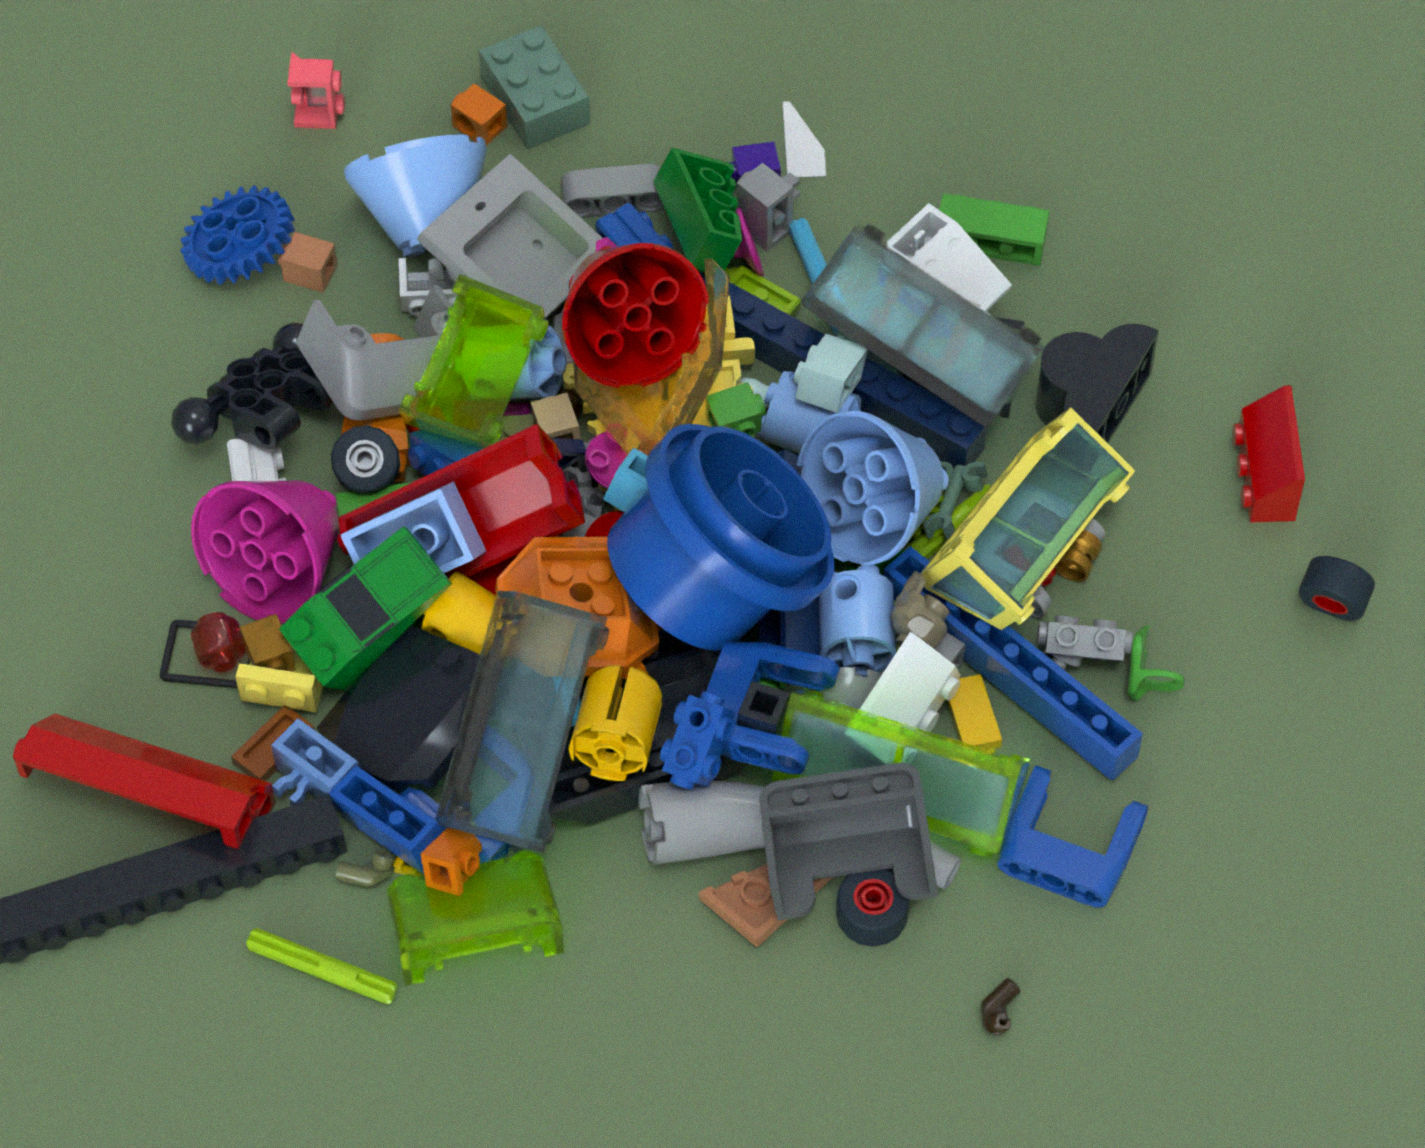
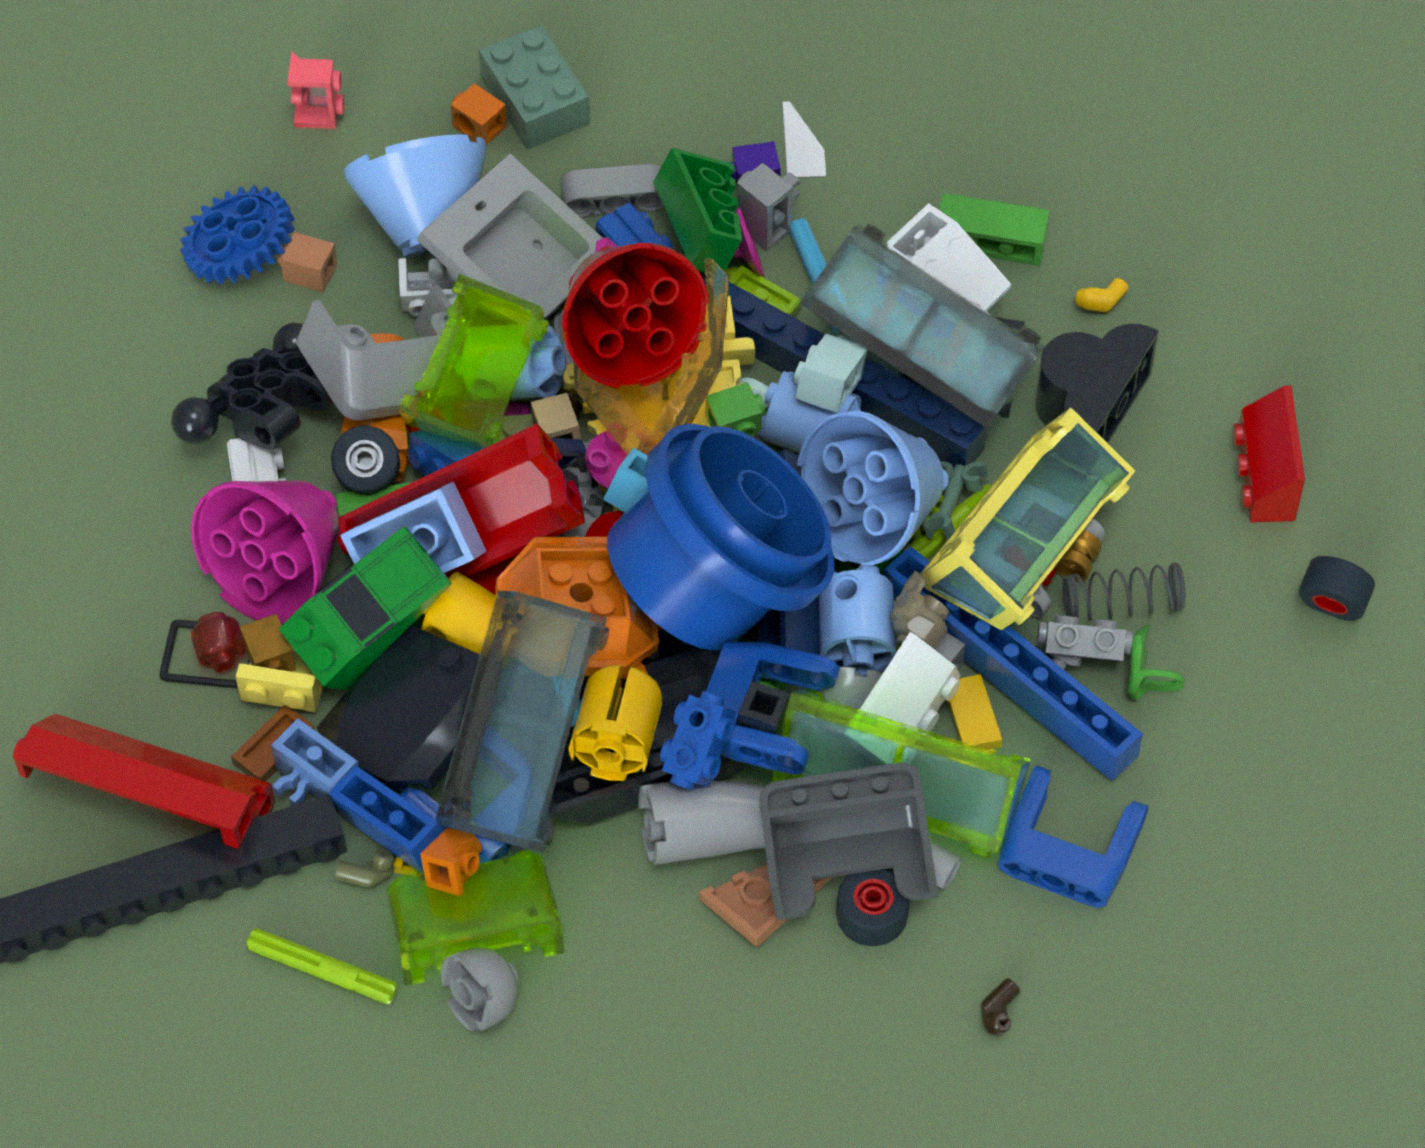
none -> light grey cylinder [441,947,518,1031]
none -> dark grey piece [1063,562,1186,621]
none -> yellow arm [1075,278,1129,312]

